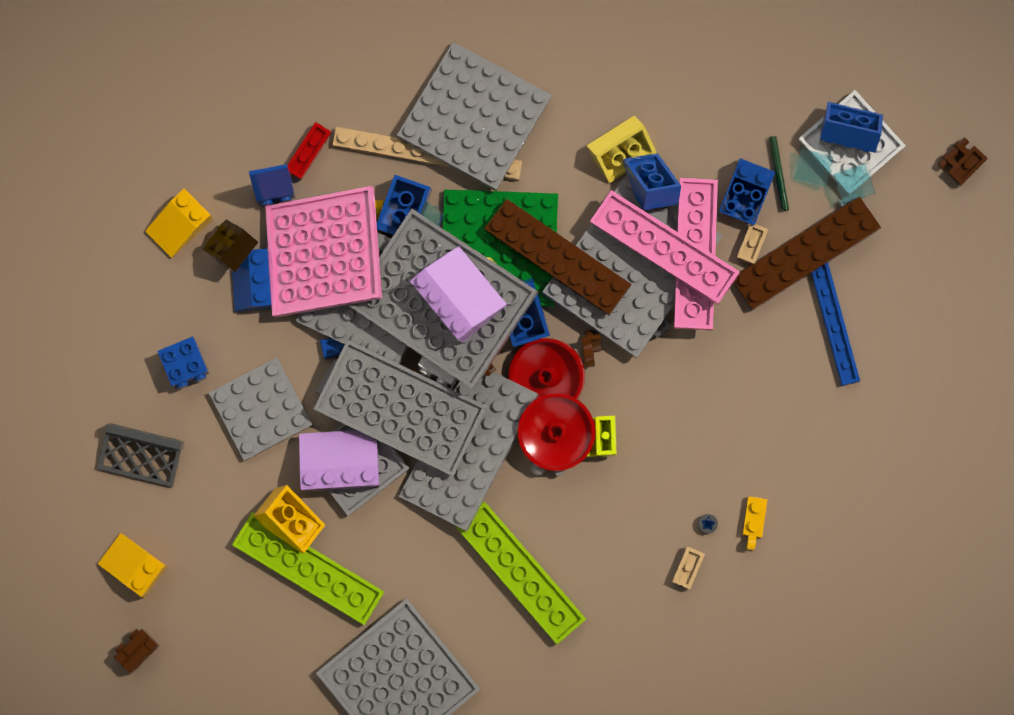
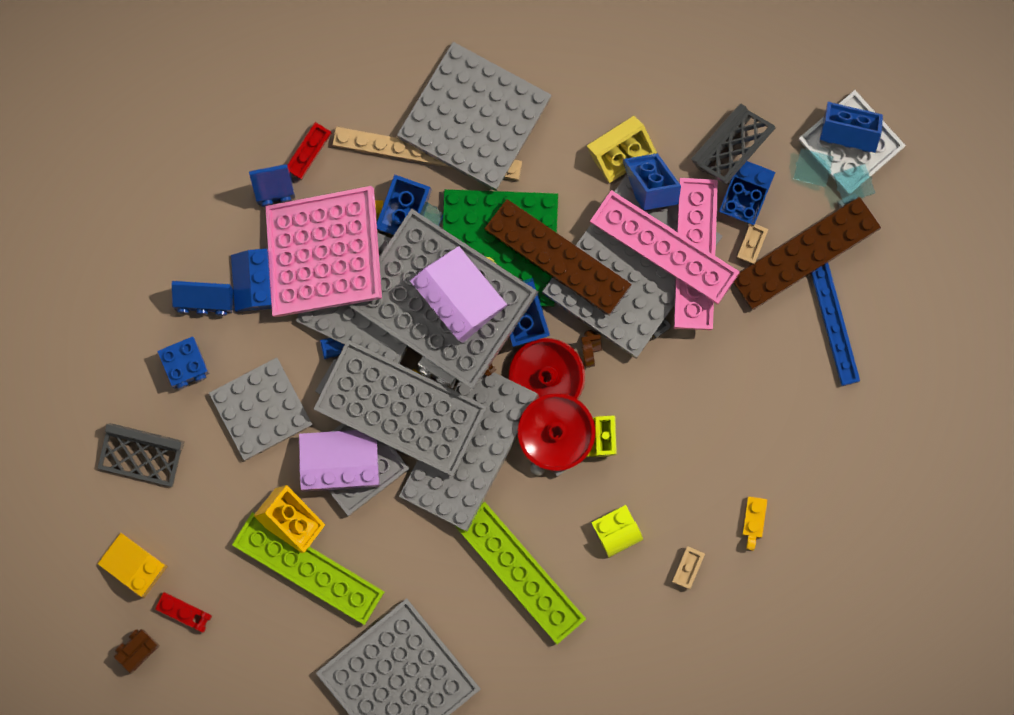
yellow slope [145,188,213,258] -> none
dark brown brick [203,219,258,272] -> none
dark grey tile [698,514,718,534] -> none
dark green piece [769,136,789,211] -> none
reddish brown plate [938,138,988,186] -> none
none -> red plate [155,592,212,633]
none -> blue slope [172,281,234,316]
none -> neon yellow brick [591,505,643,558]
none -> dark grey fence [691,103,776,184]

